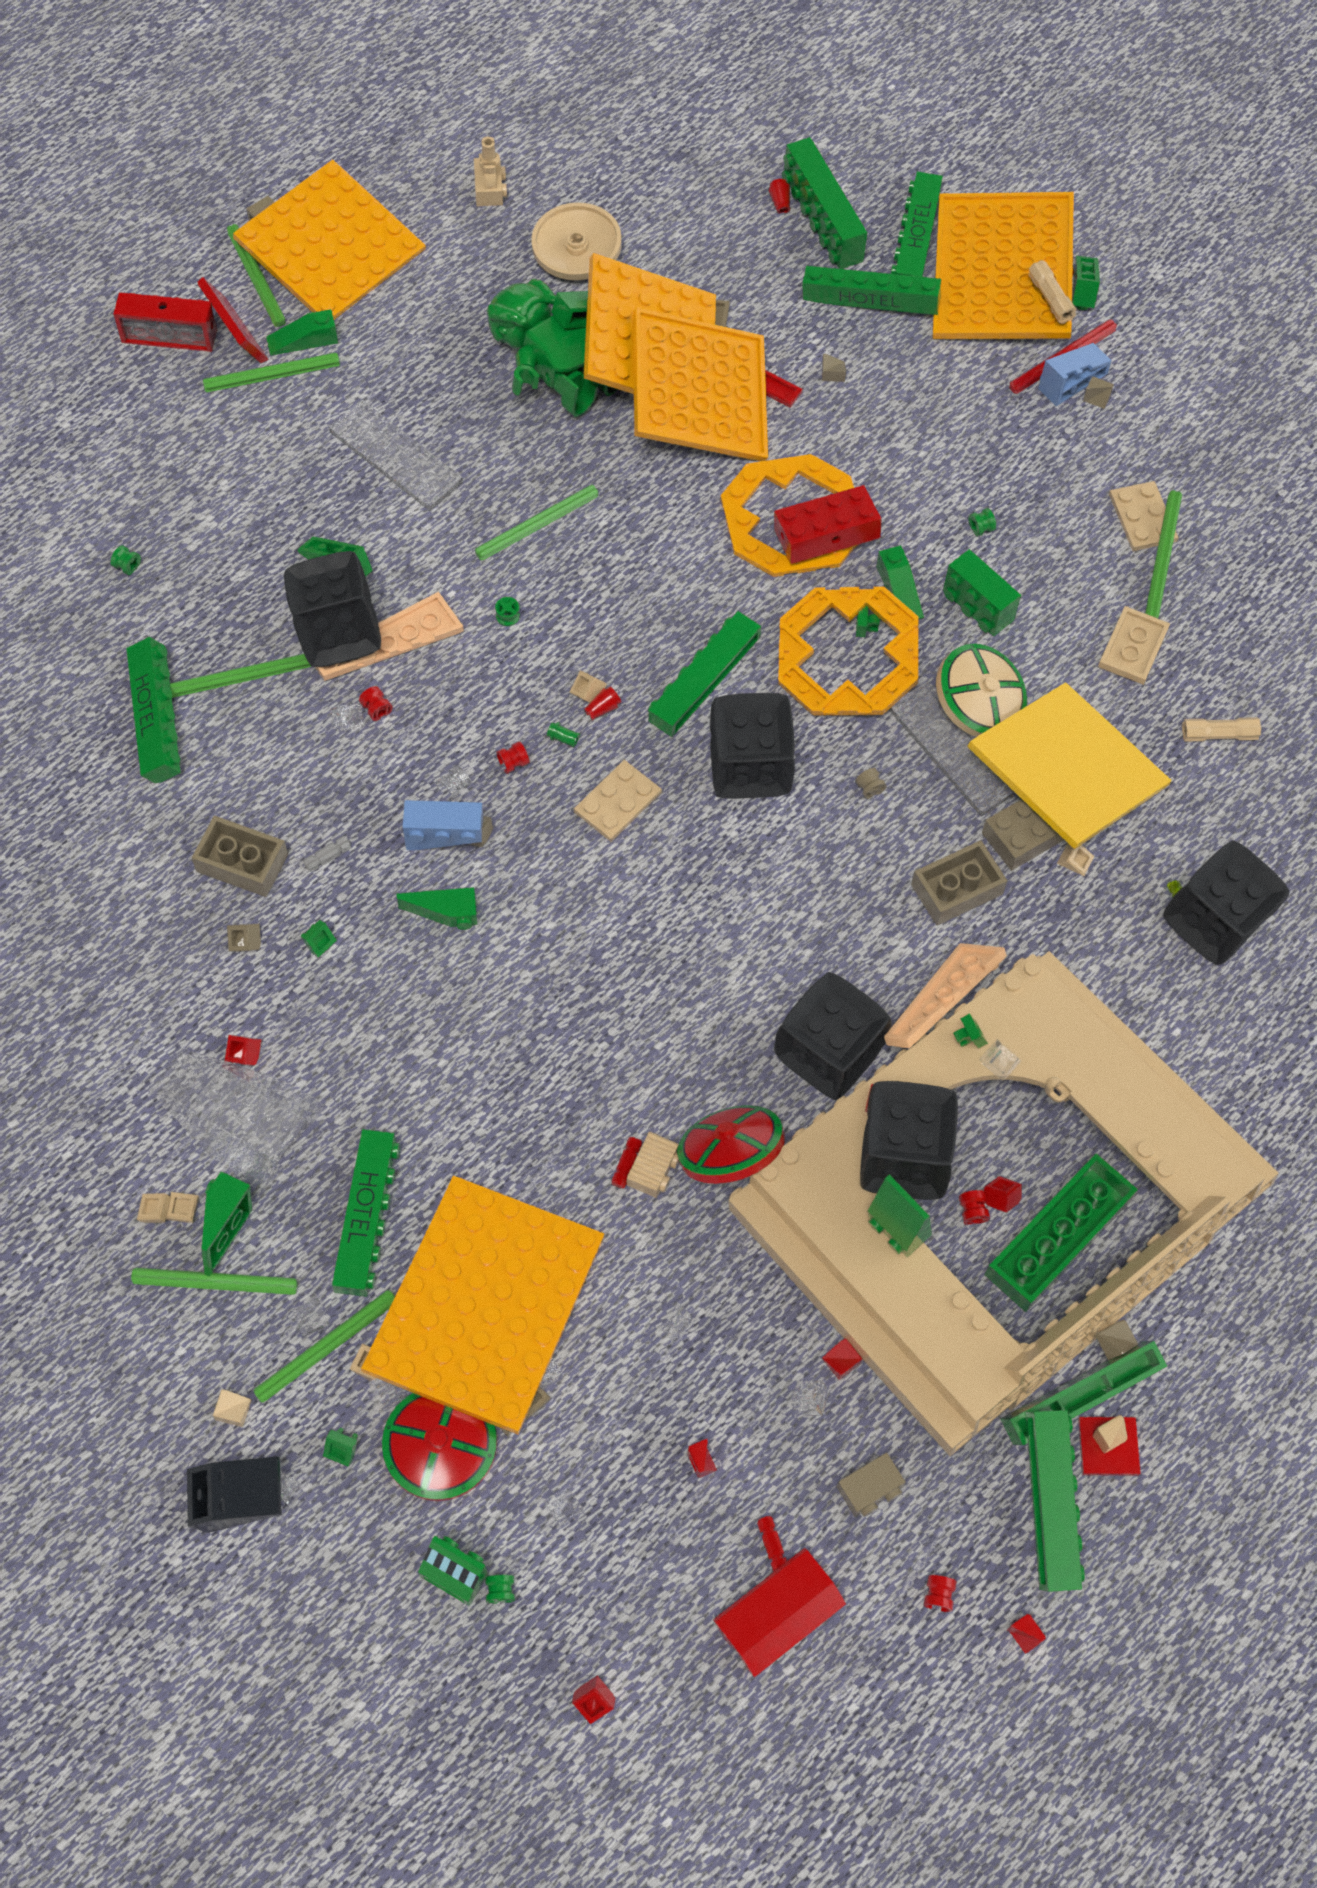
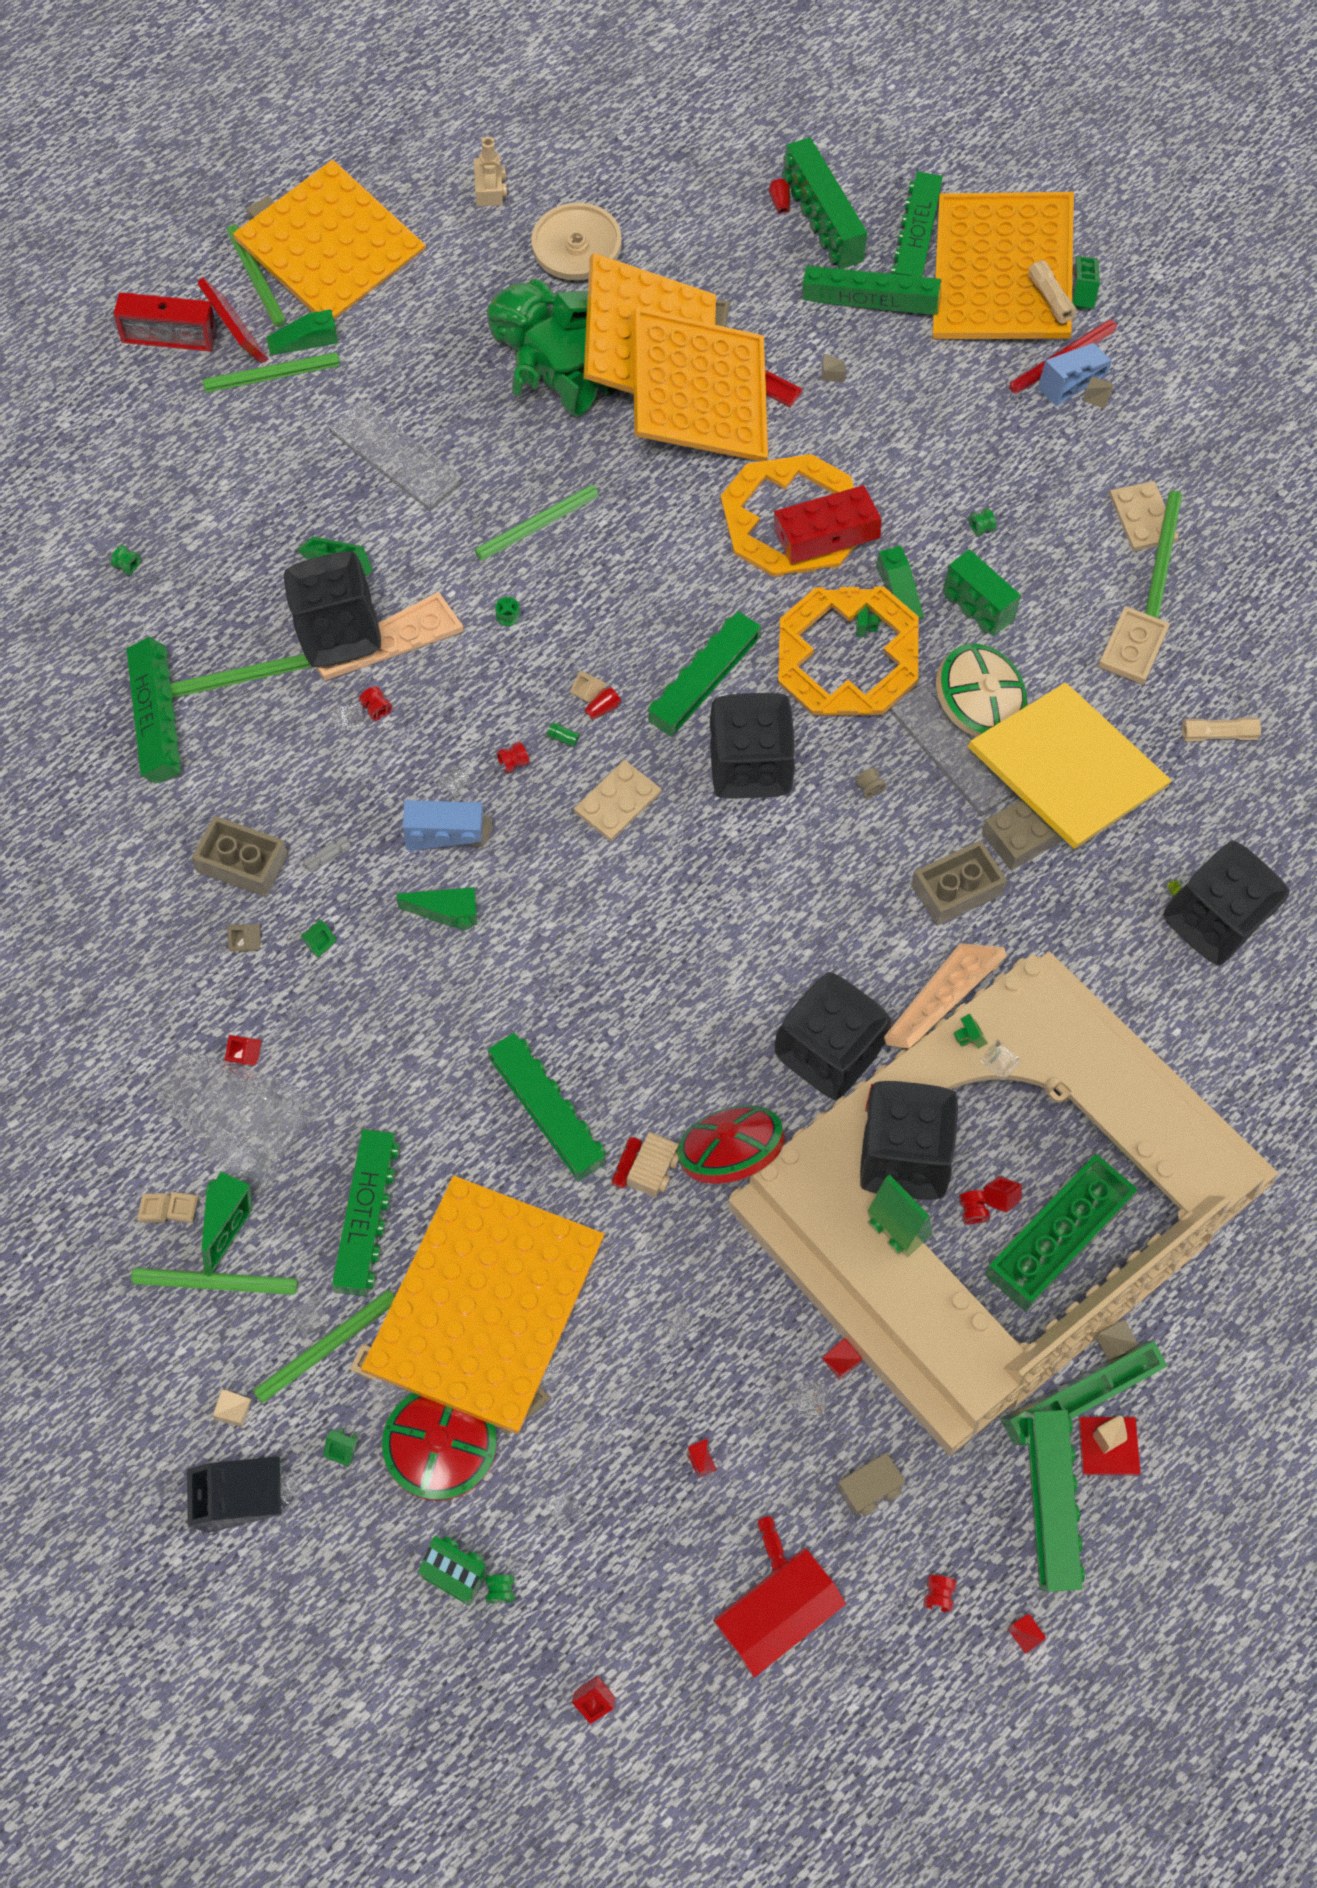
tan slope [1057,844,1094,876] -> none
none -> green brick [488,1032,606,1182]

